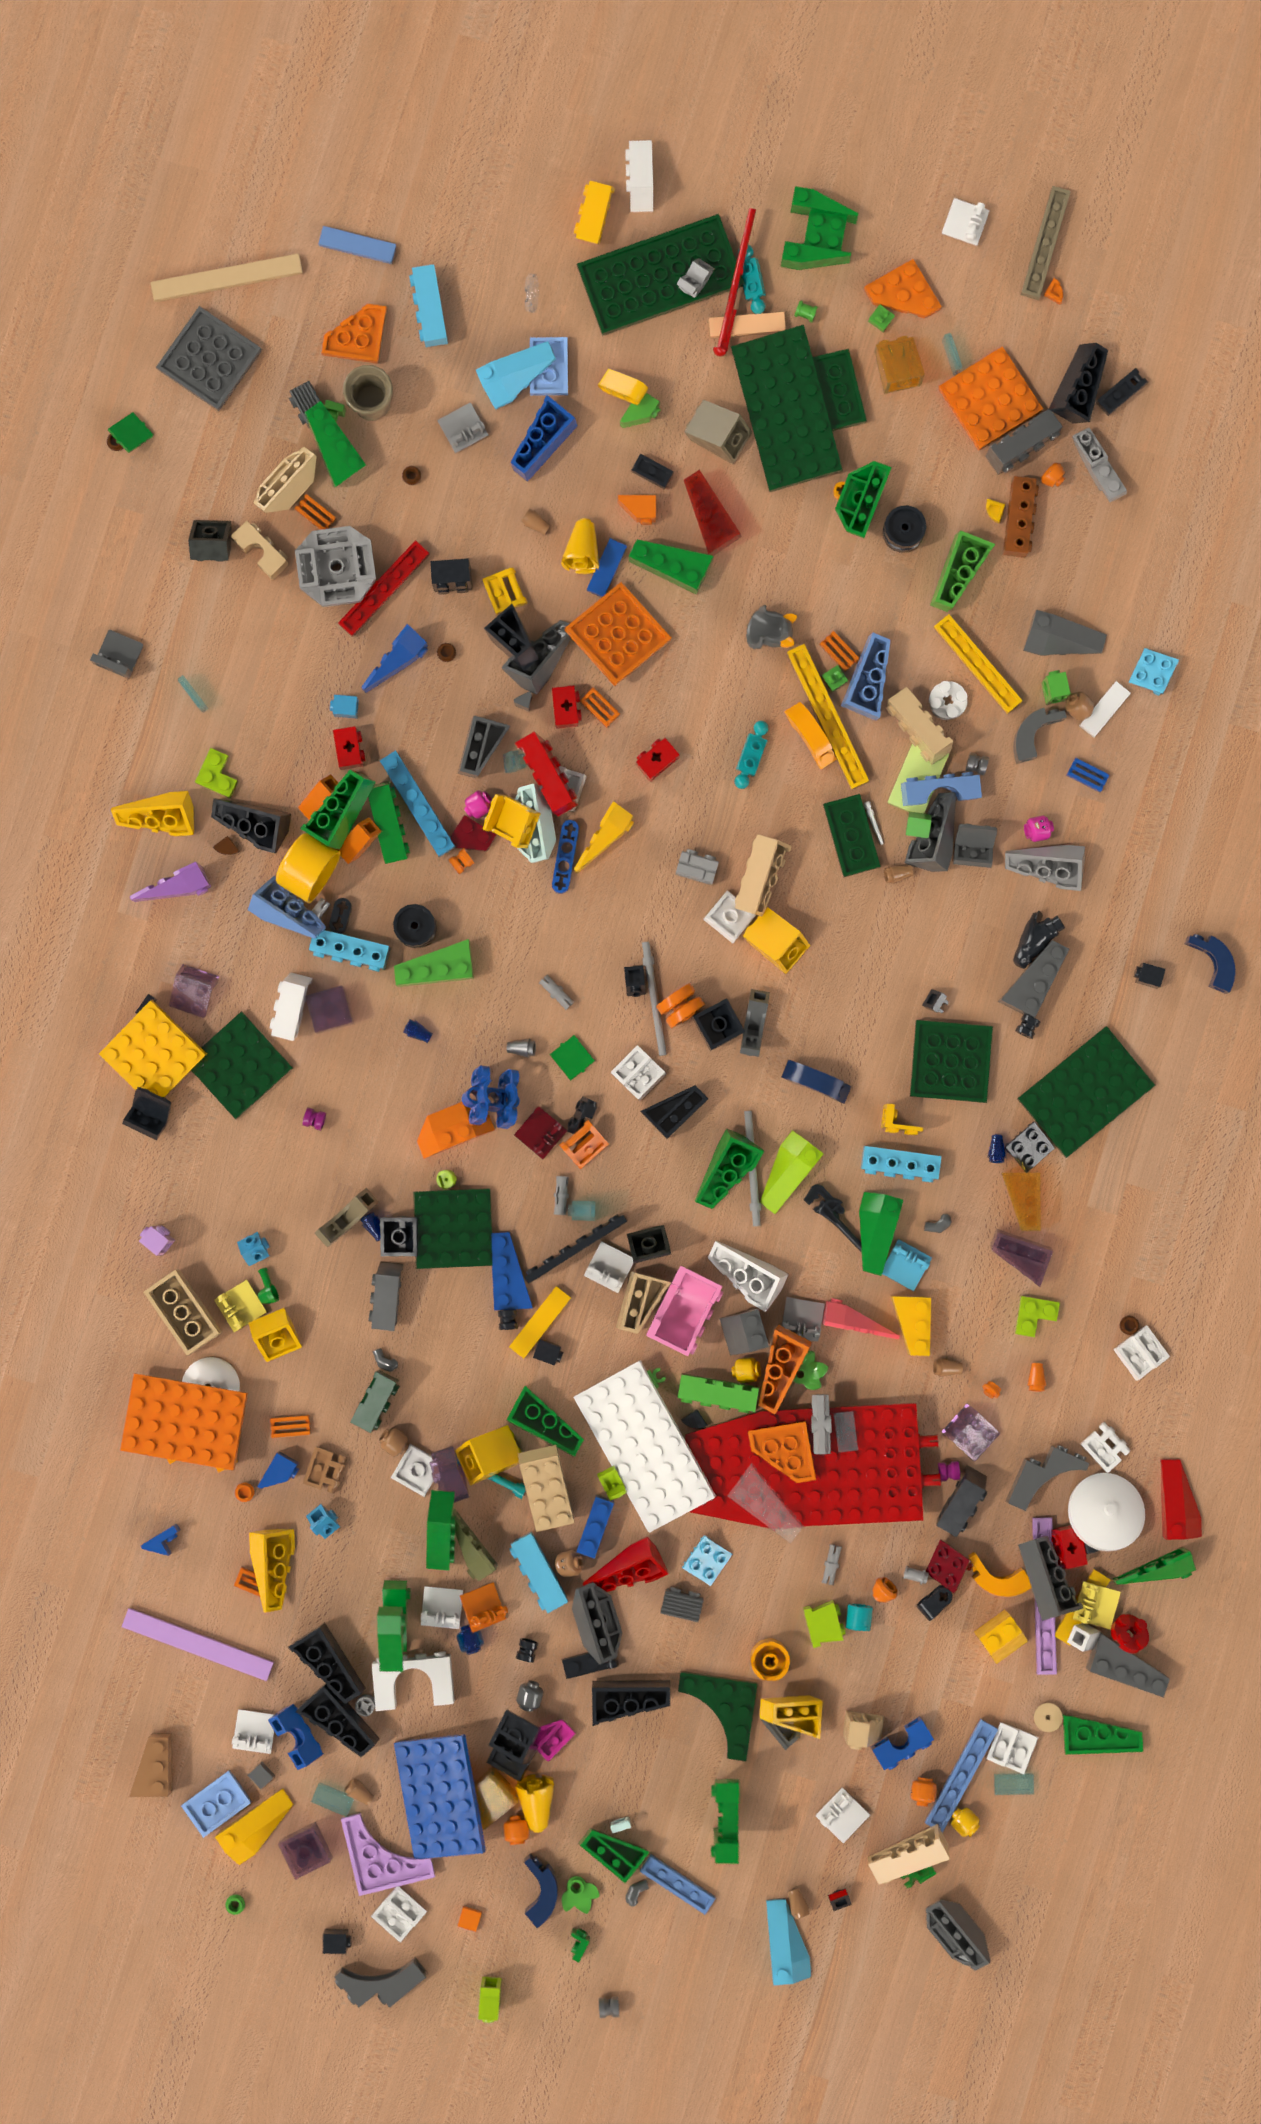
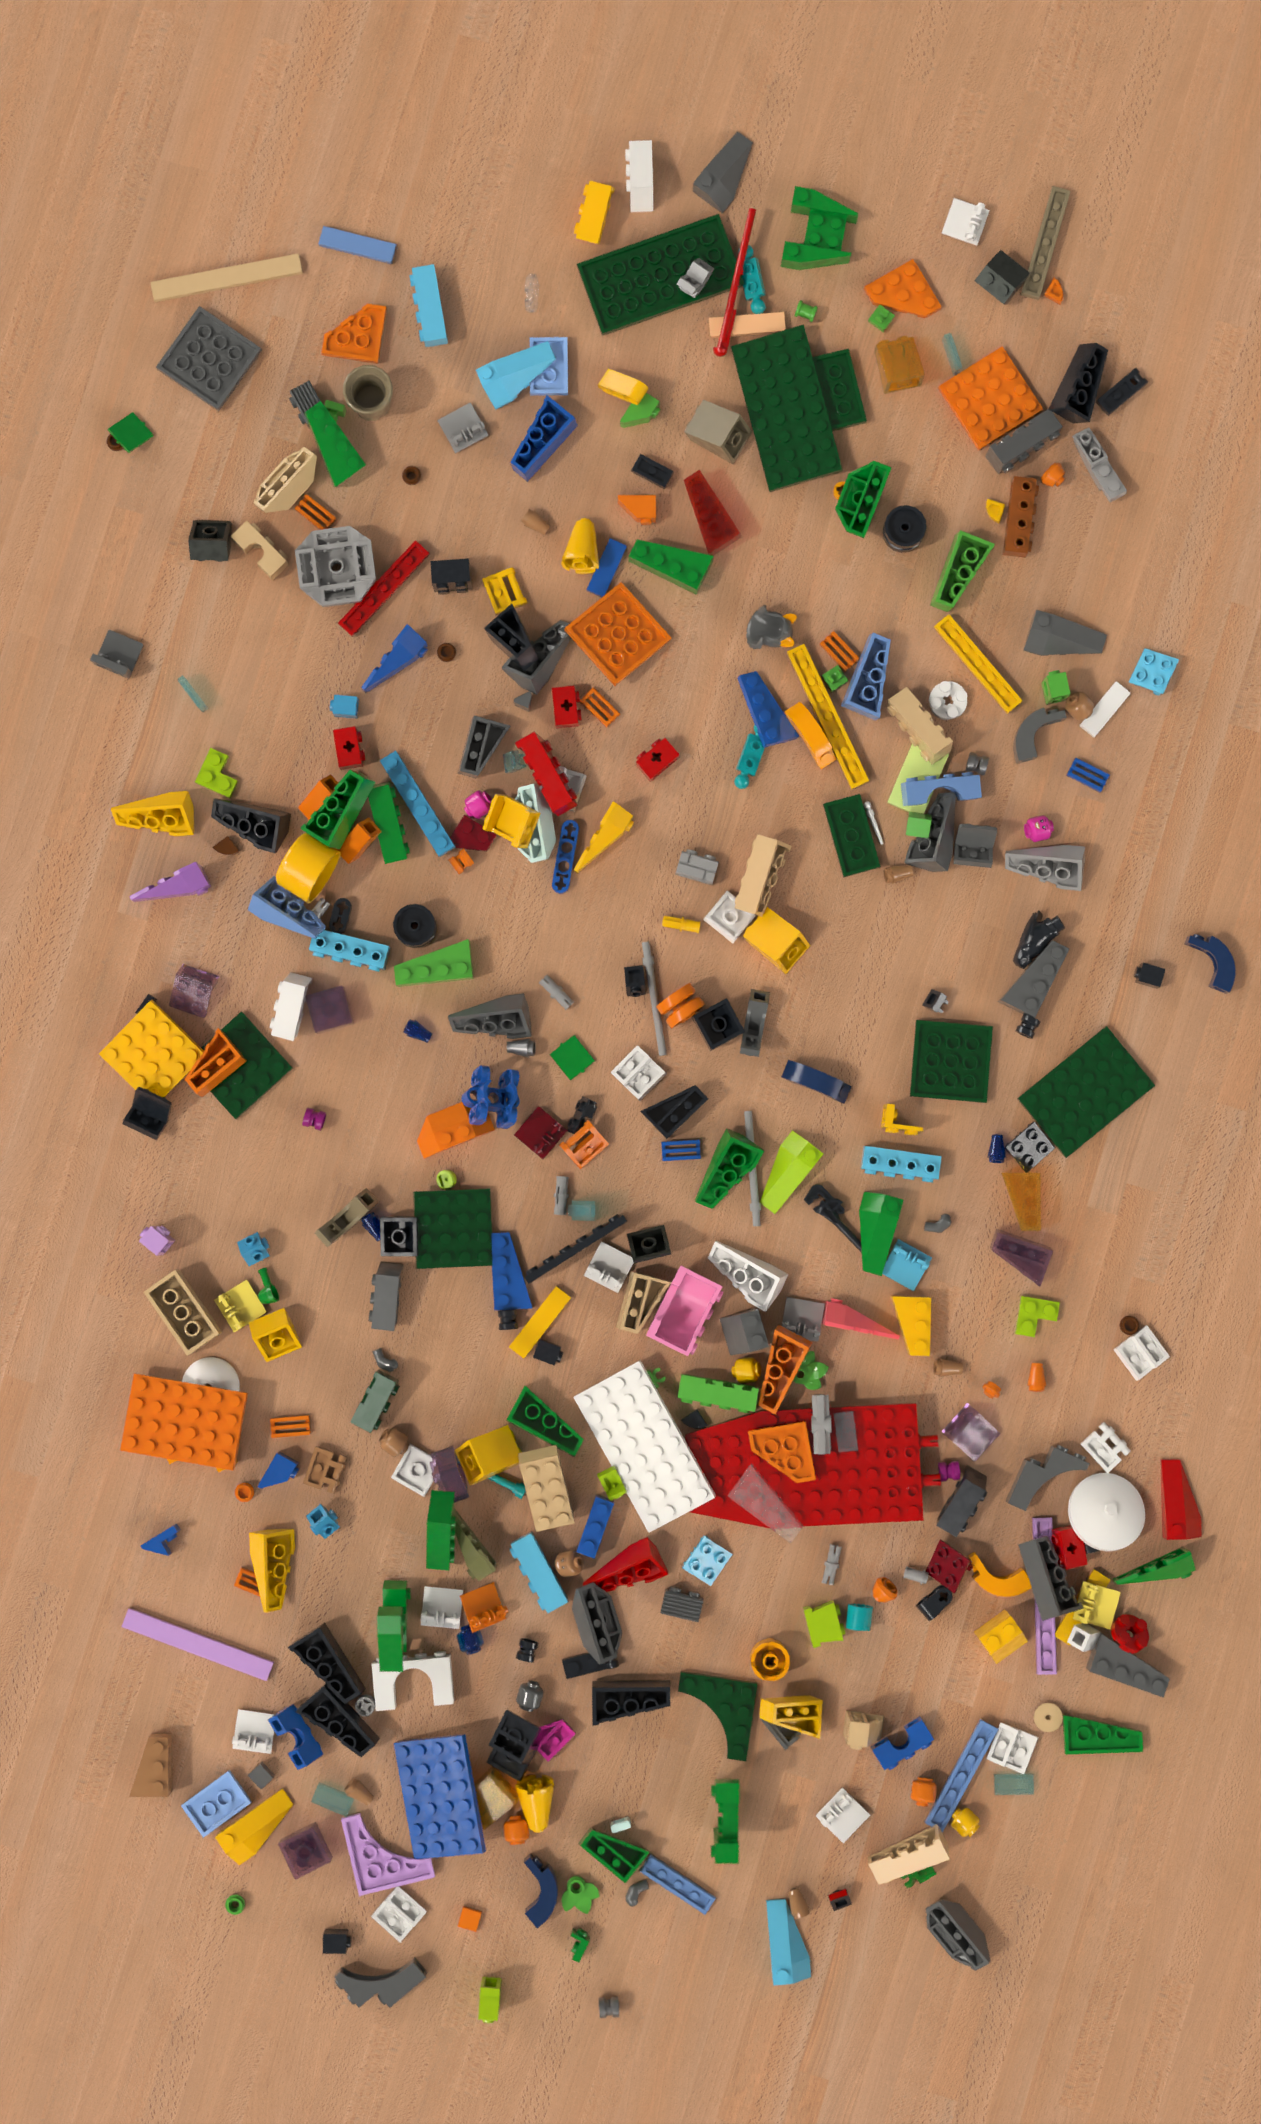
none -> orange wedge [185,1028,247,1097]
none -> dark grey wedge [448,993,532,1039]
none -> blue tile [661,1140,701,1161]
none -> yellow axle [662,916,701,933]
none -> dark grey wedge [693,131,753,214]
none -> blue wing [737,671,799,748]
none -> pearl dark grey slope [974,250,1030,305]

